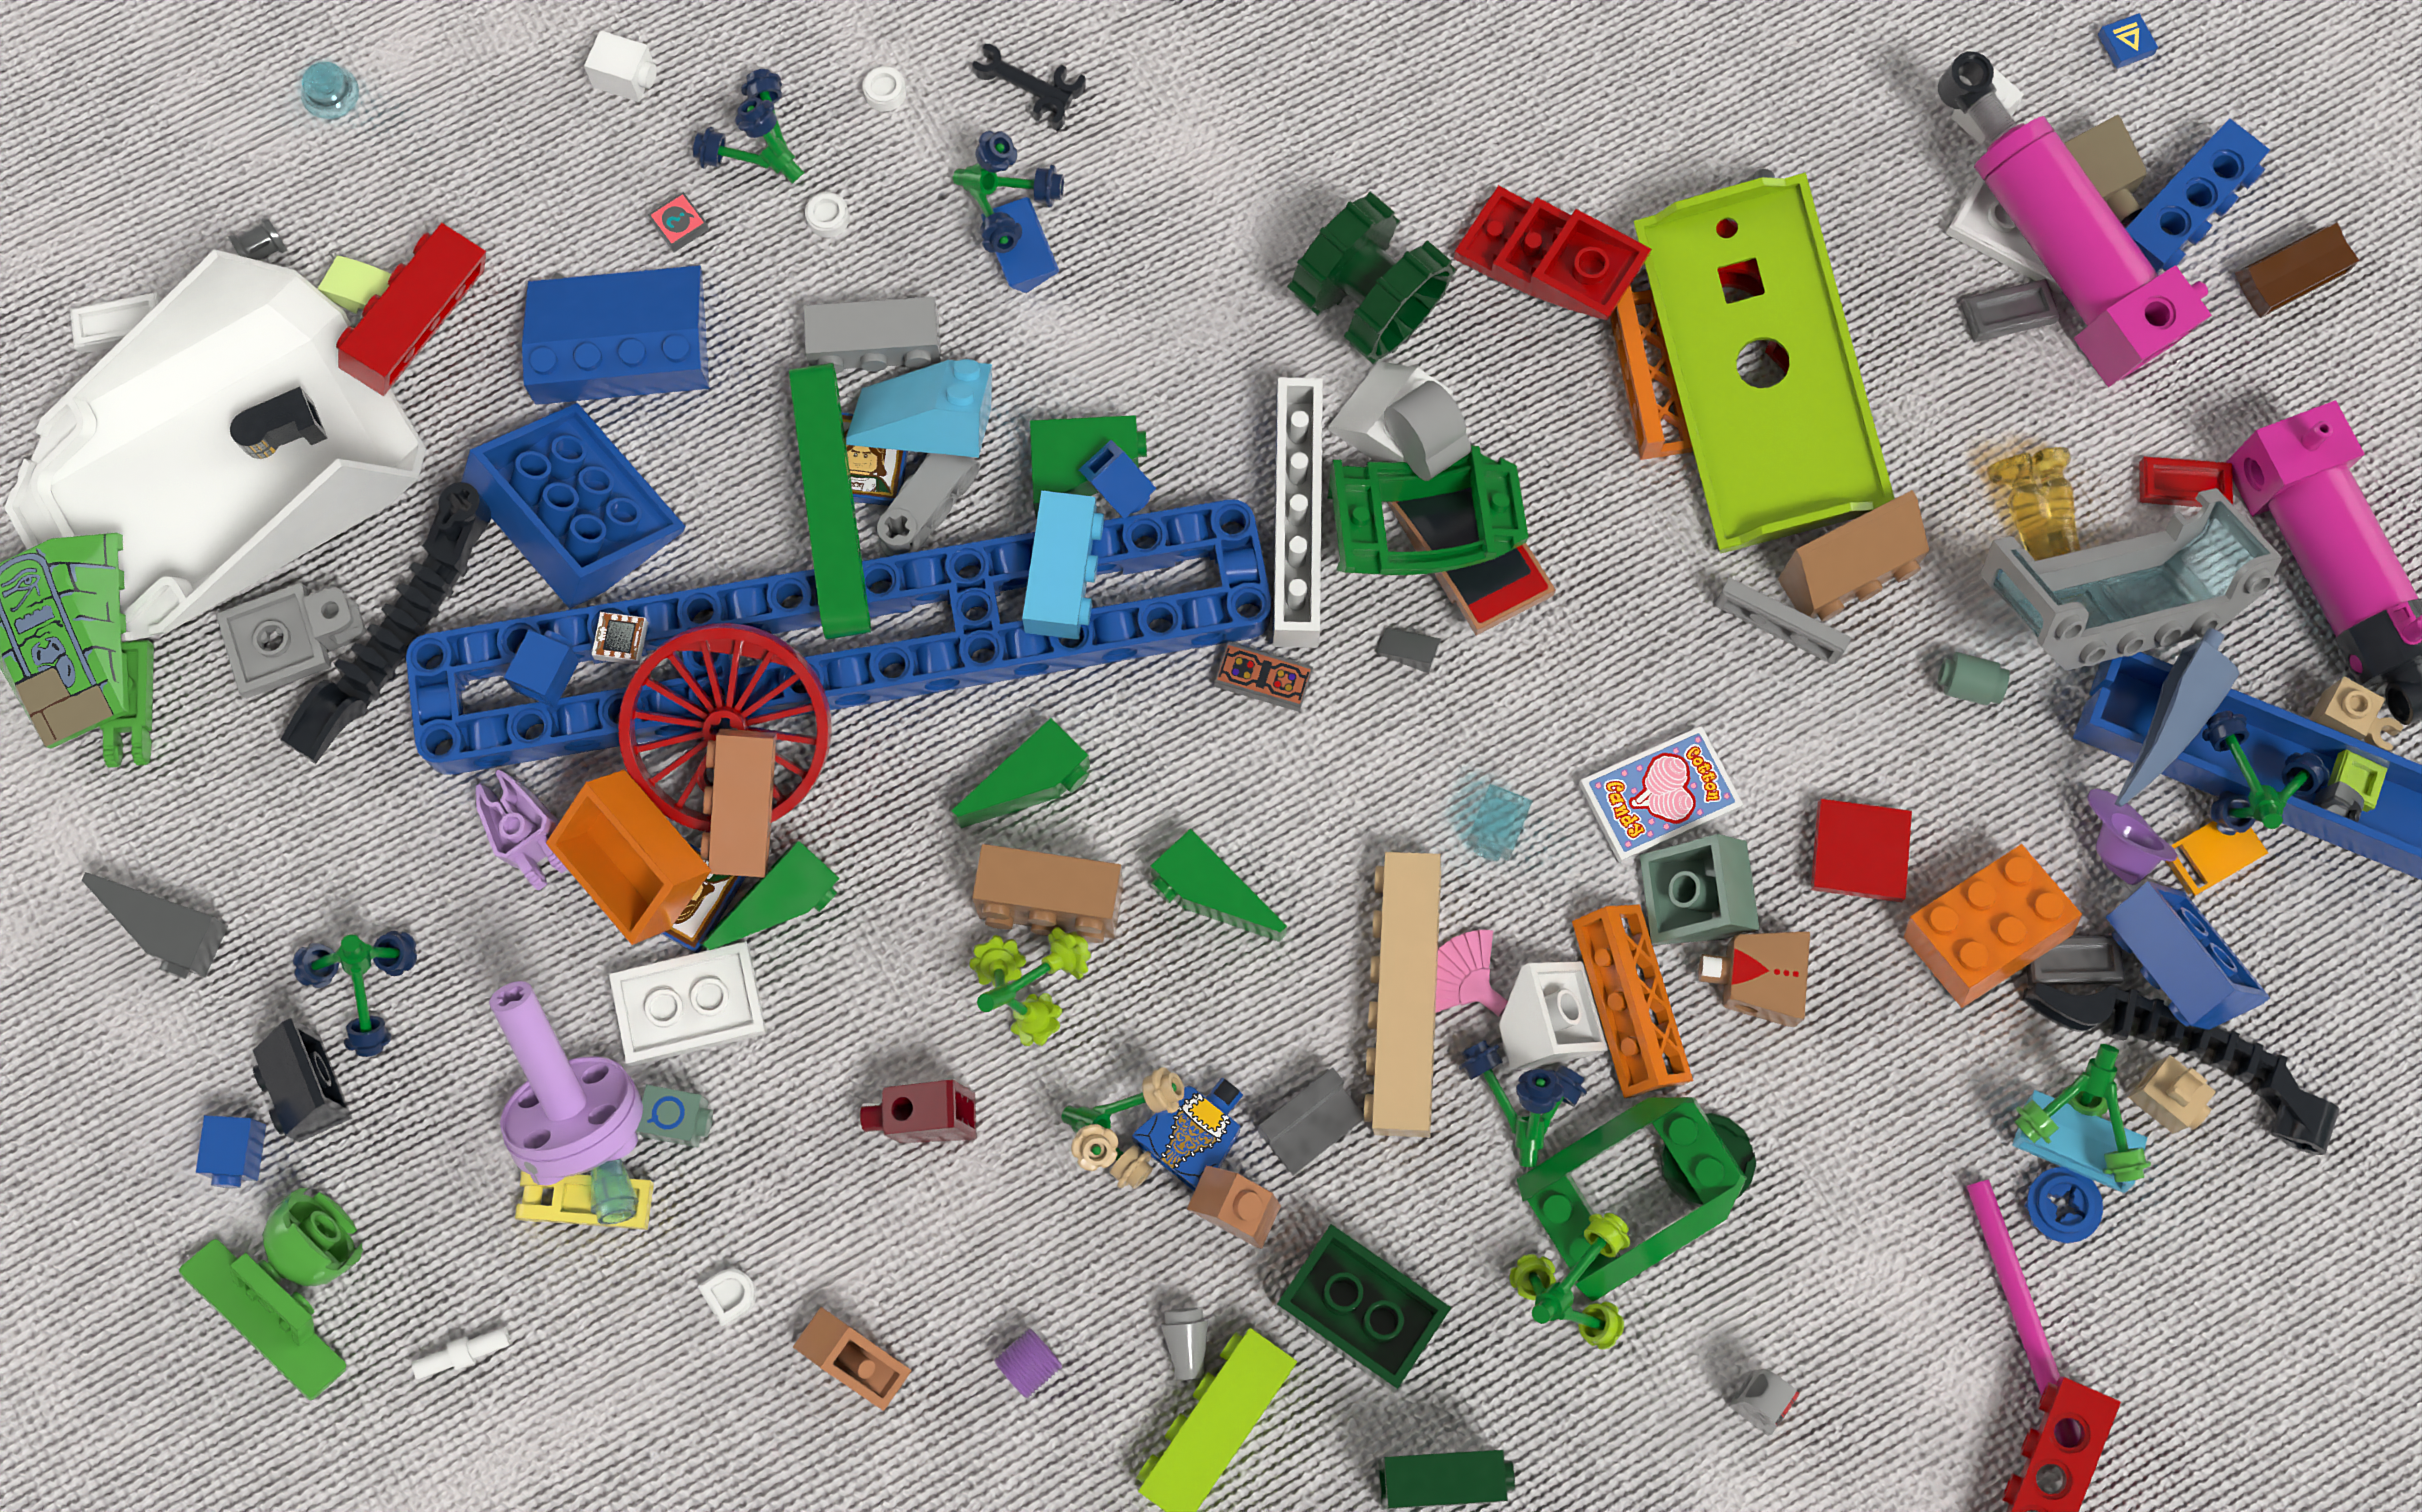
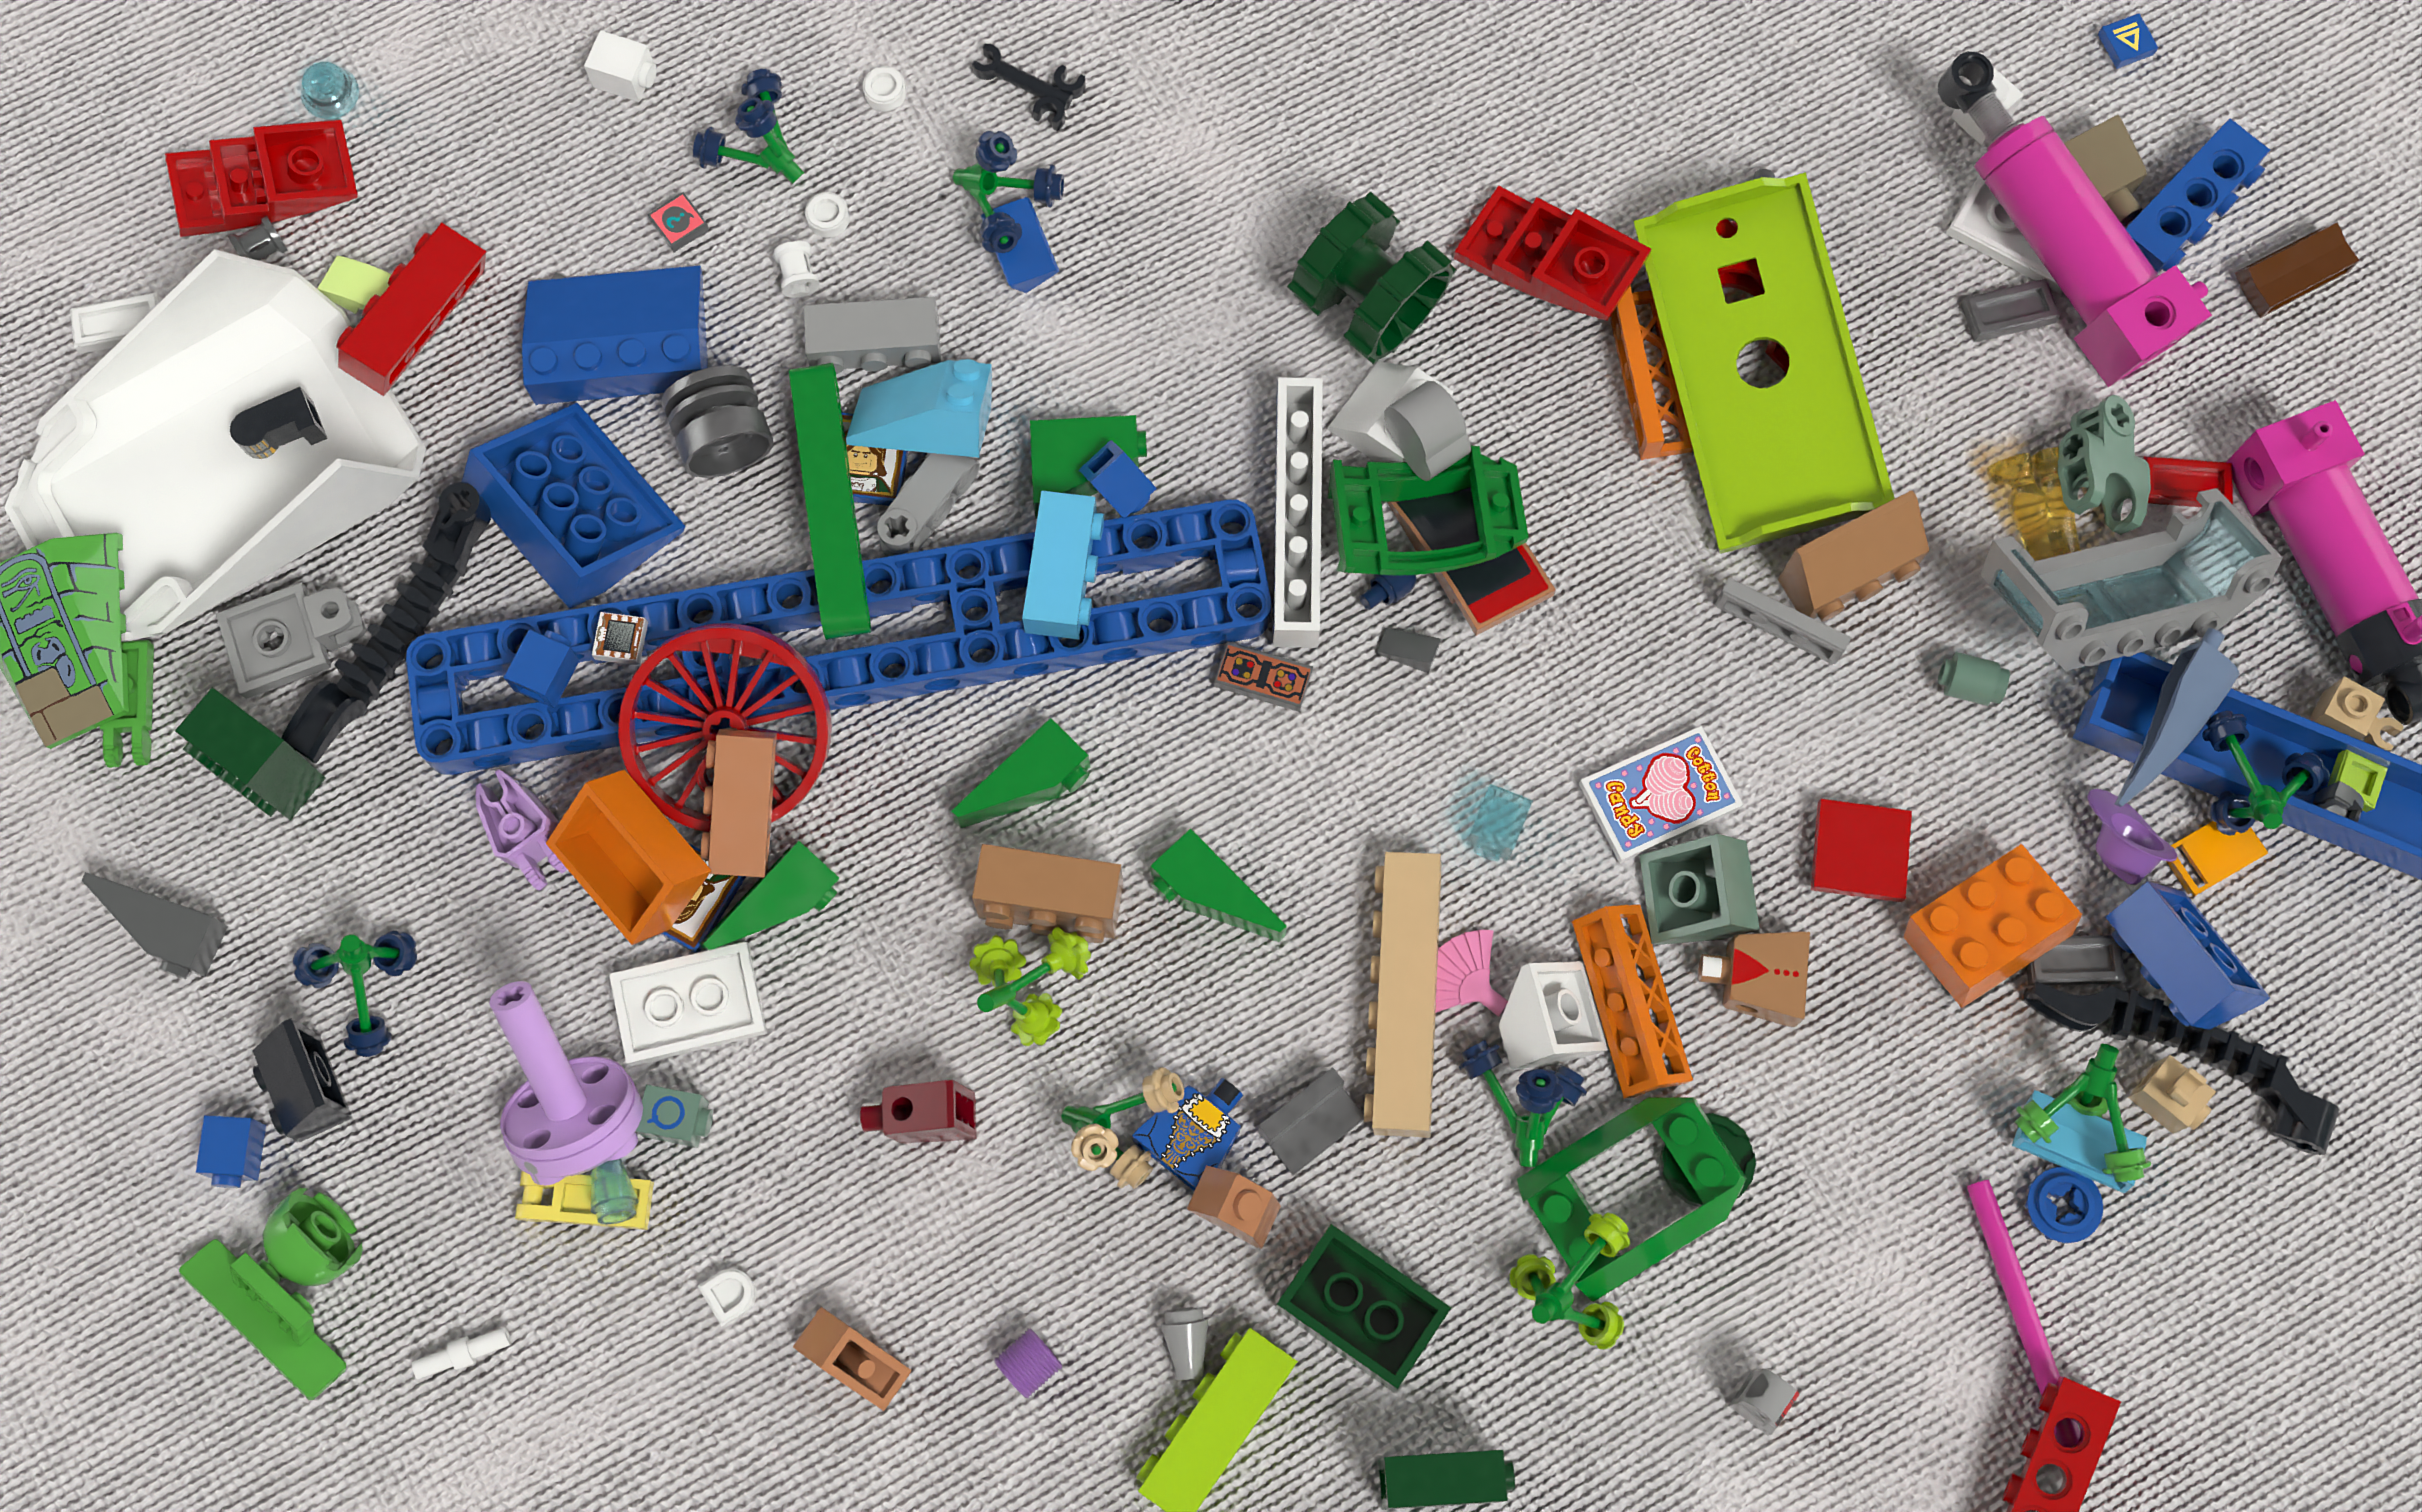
none -> red slope [165,120,358,237]
none -> dark green brick [175,687,326,820]
none -> flat silver wheel [661,365,774,478]
none -> white bush [774,240,820,298]
none -> dark blue cylinder [1359,574,1417,610]
none -> sand green piece [2057,395,2151,535]

